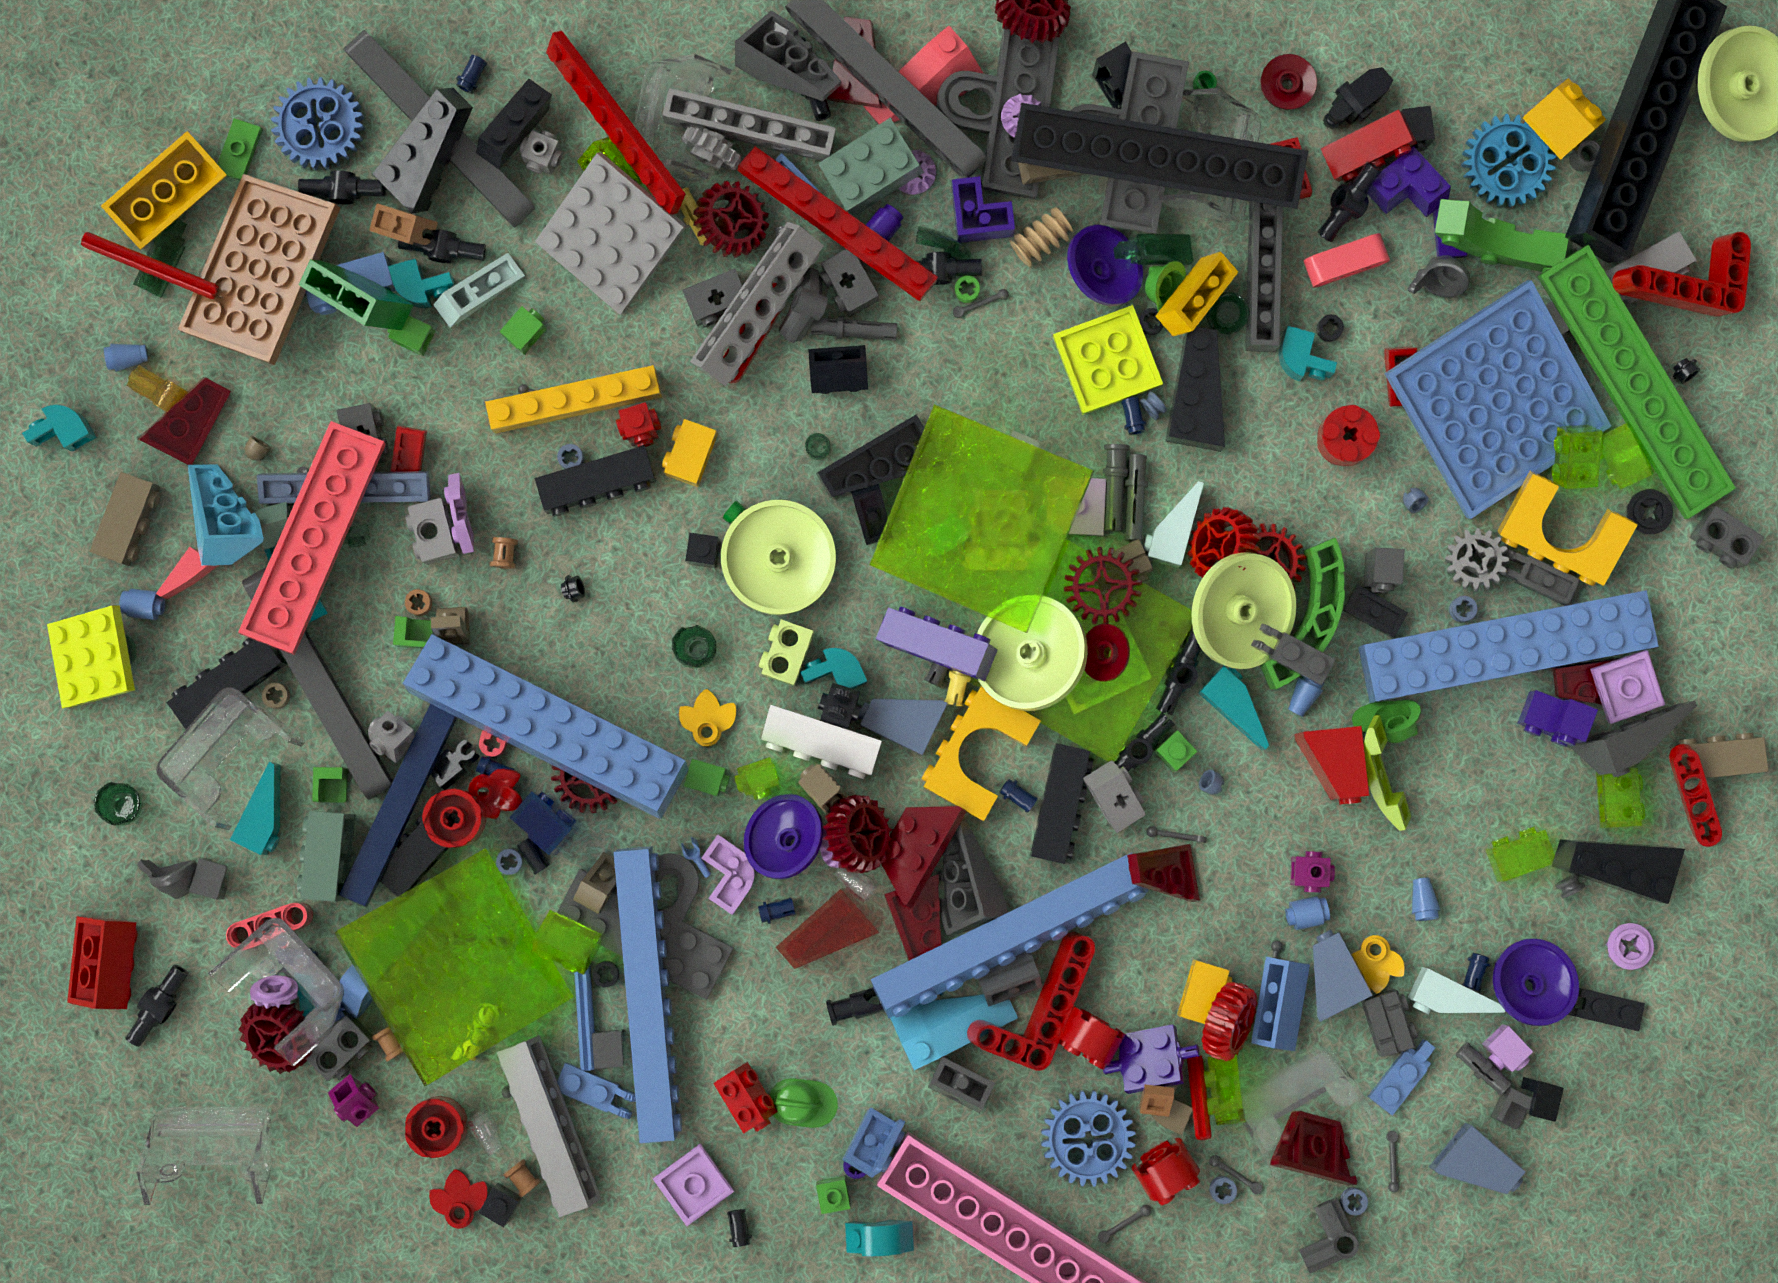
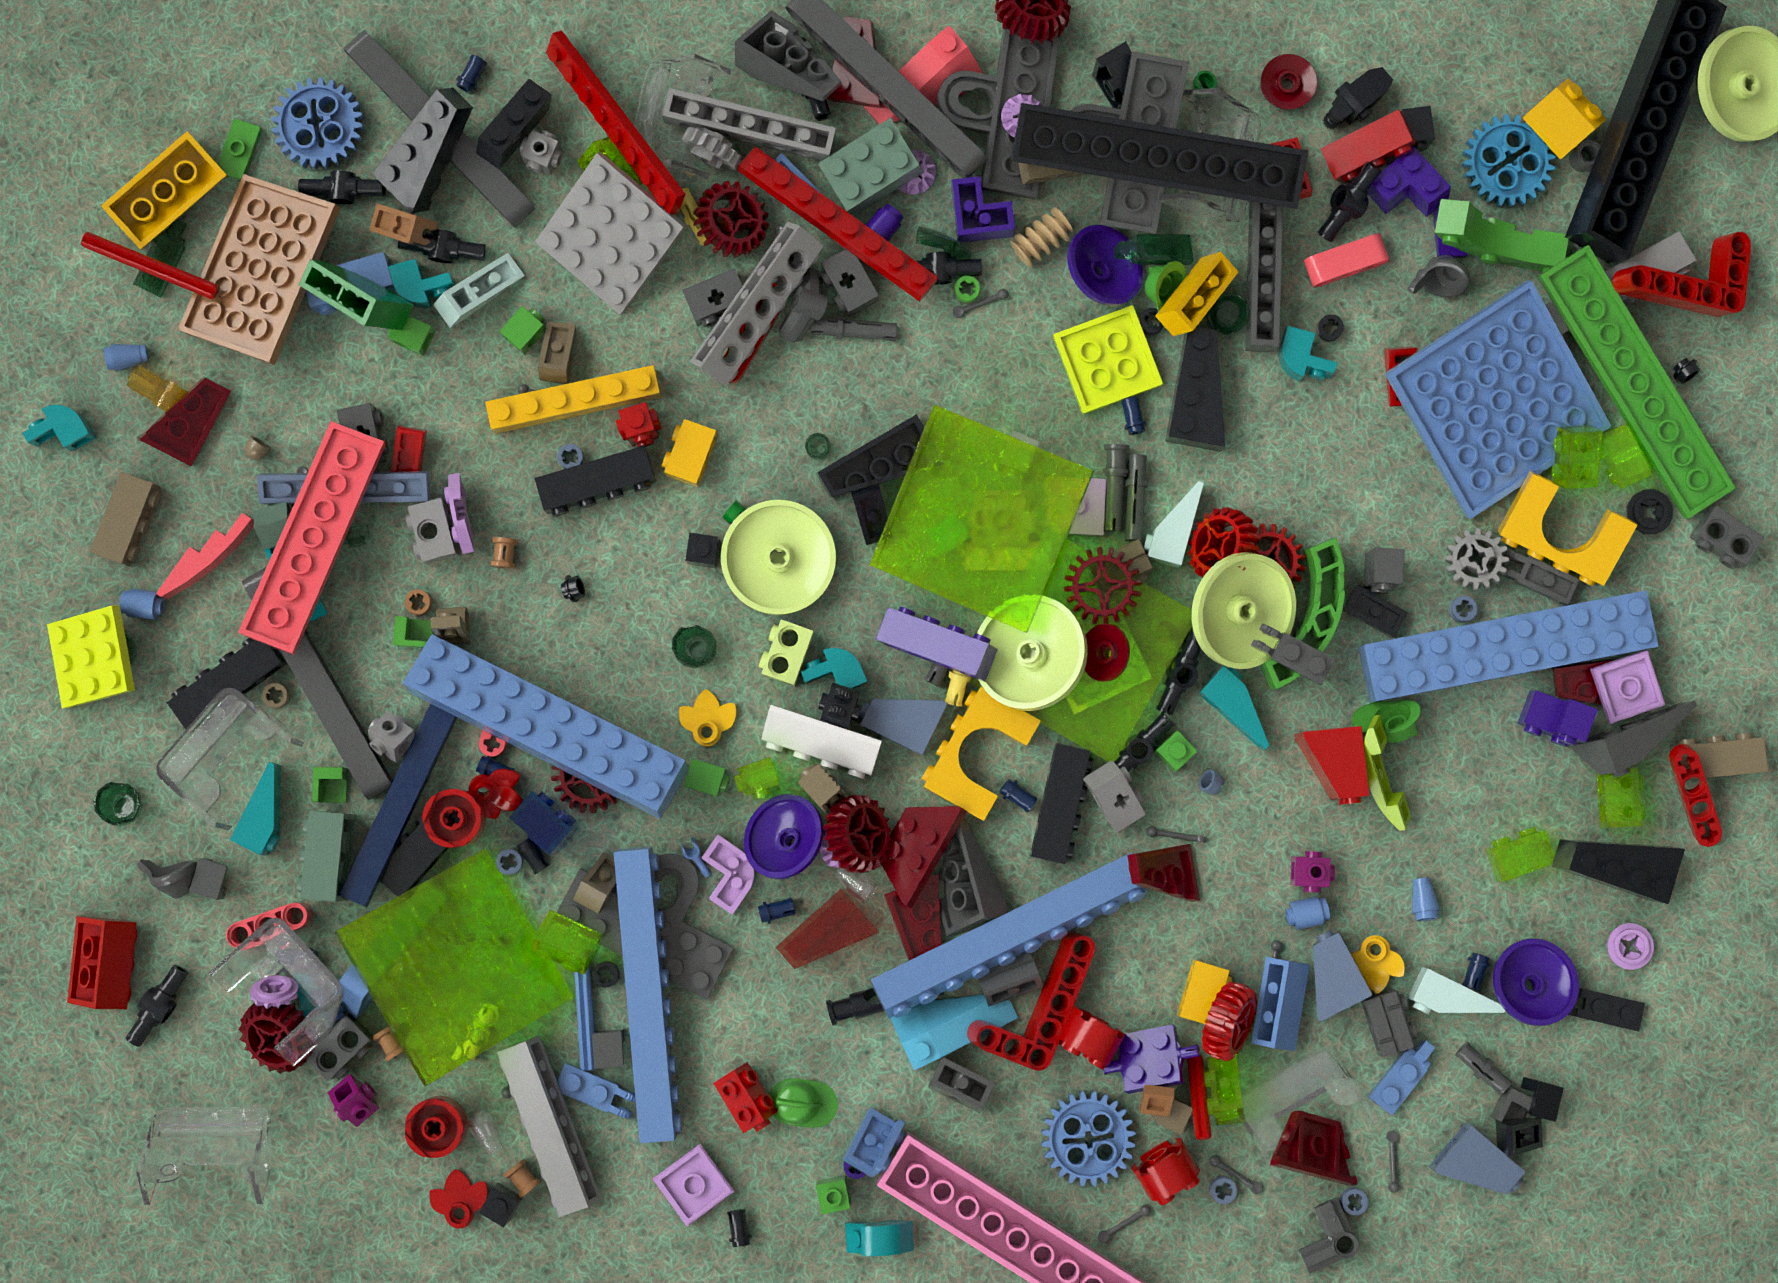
medium azure wedge [188,464,264,566] -> none
black plate [431,739,480,790] -> none
black brick [808,345,868,394] -> none
sand blue bush [1140,392,1167,420] -> none
medium blue cone [1288,676,1324,717] -> none
red brick [1317,405,1380,466] -> none
sand blue hinge [1403,488,1428,513] -> none
lavender brick [1482,1024,1533,1072] -> none
dark grey bush [1555,874,1585,898] -> none
none -> dark tan plate [538,321,576,384]
none -> black slope [1496,1117,1543,1156]

